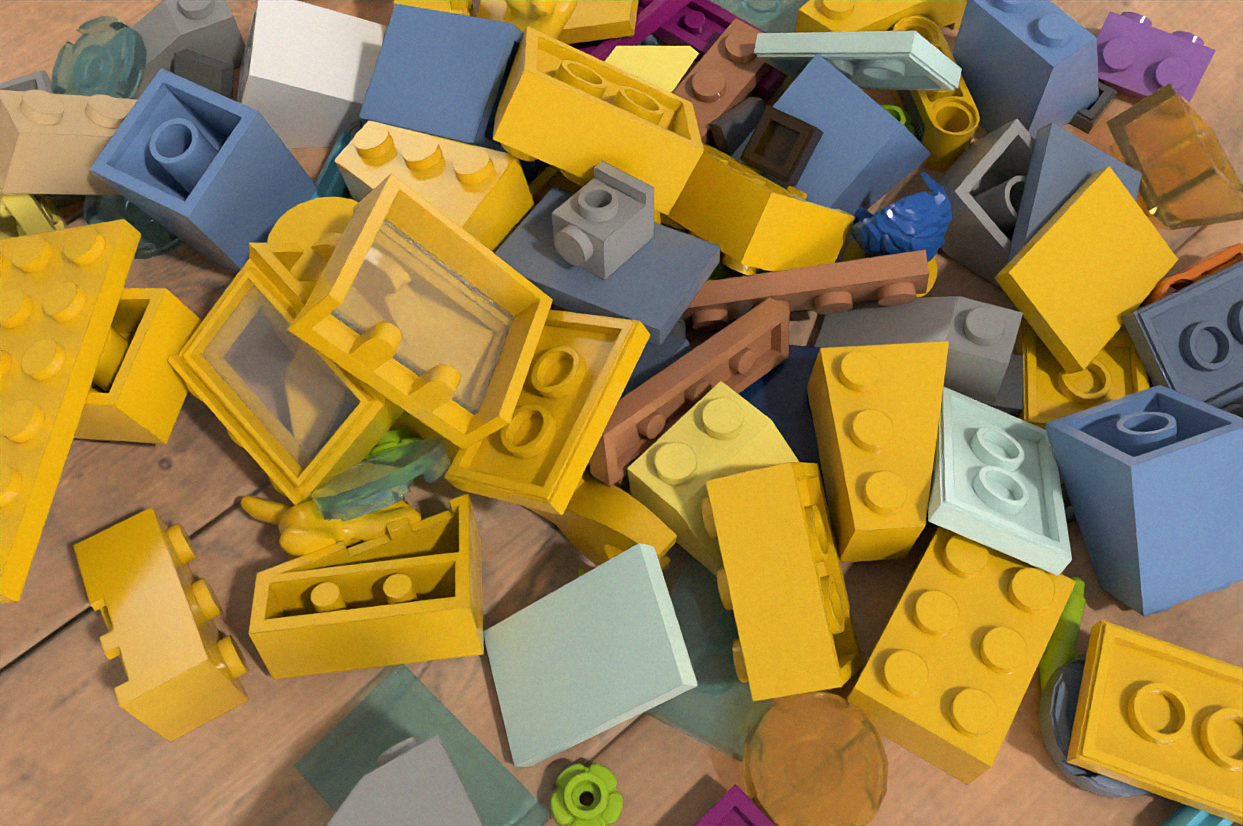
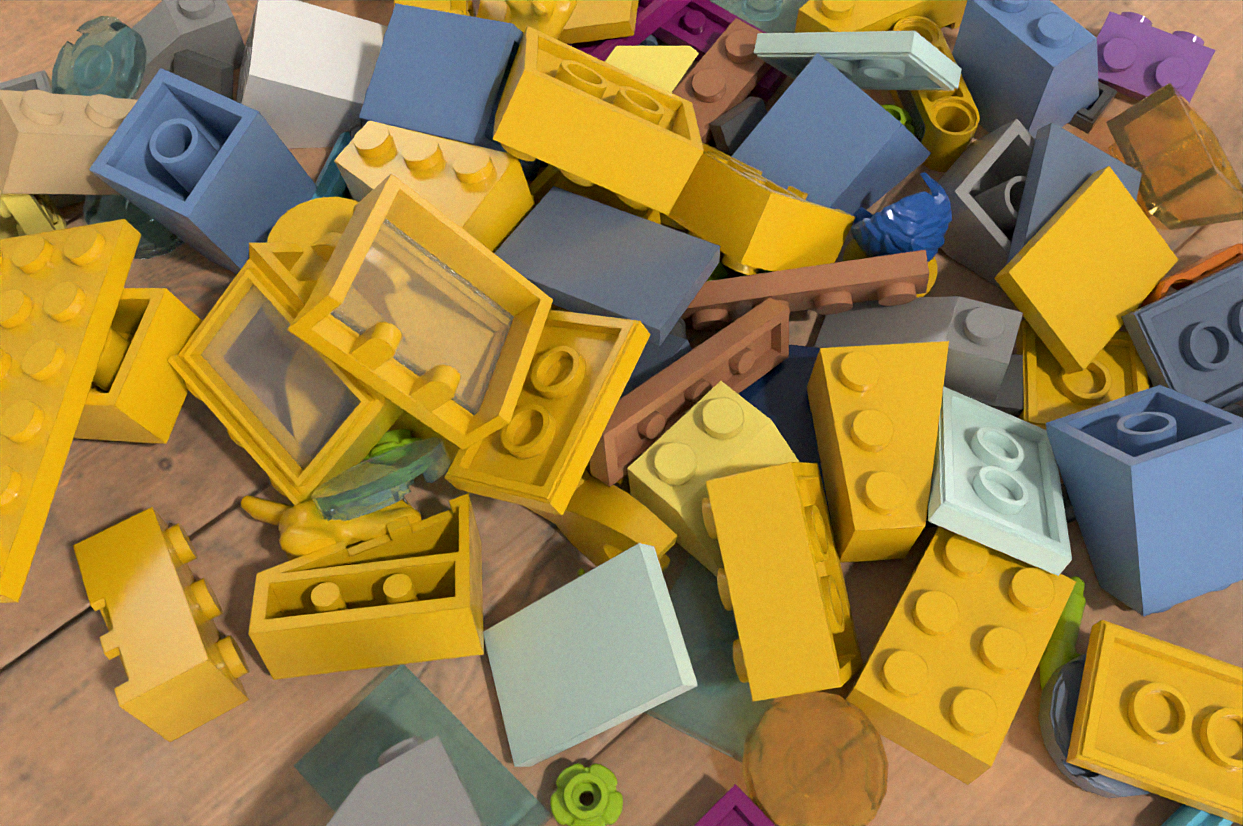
light grey brick [552,161,654,280] -> none
dark brown tile [740,105,824,187] -> none

